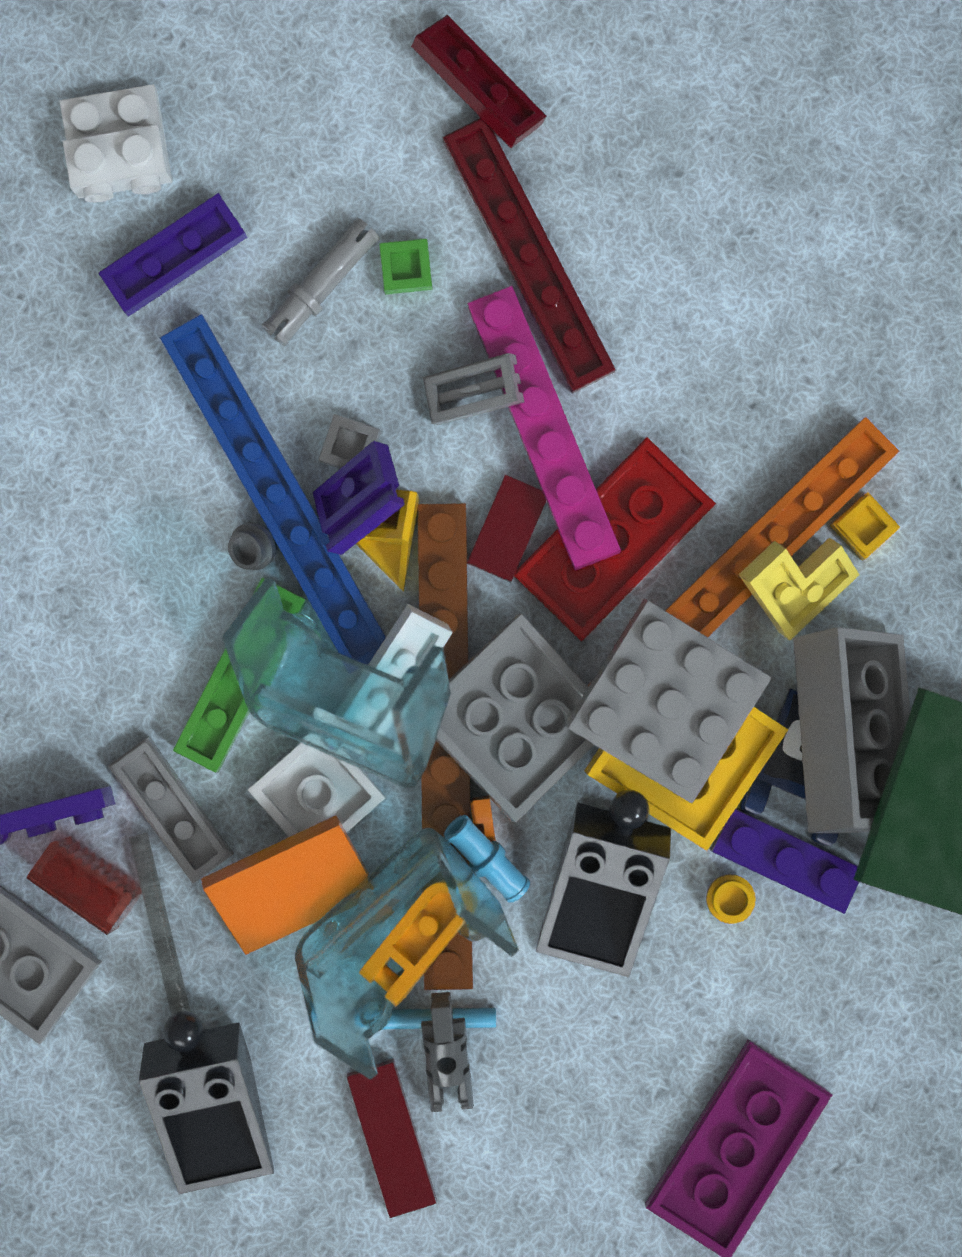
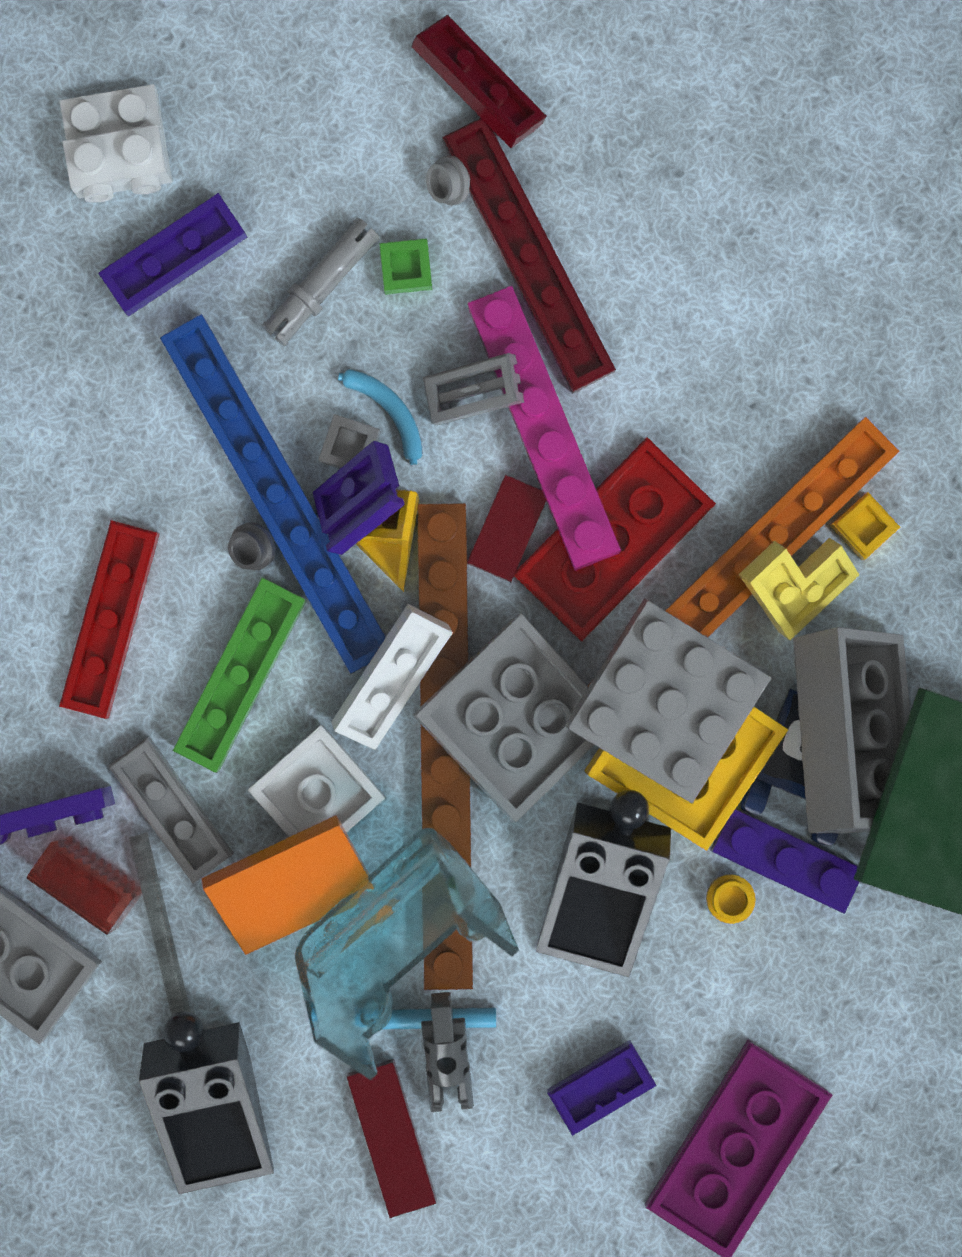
clear light blue windscreen [222,577,451,788] -> none
light orange plate [359,879,472,1007] -> none
medium azure pin [444,815,530,903] -> none
orange tile [470,796,496,841] -> none
none -> red tile [59,520,160,719]
none -> medium azure piece [338,369,423,465]
none -> light grey plate [426,155,470,206]
none -> dark purple plate [547,1040,657,1136]

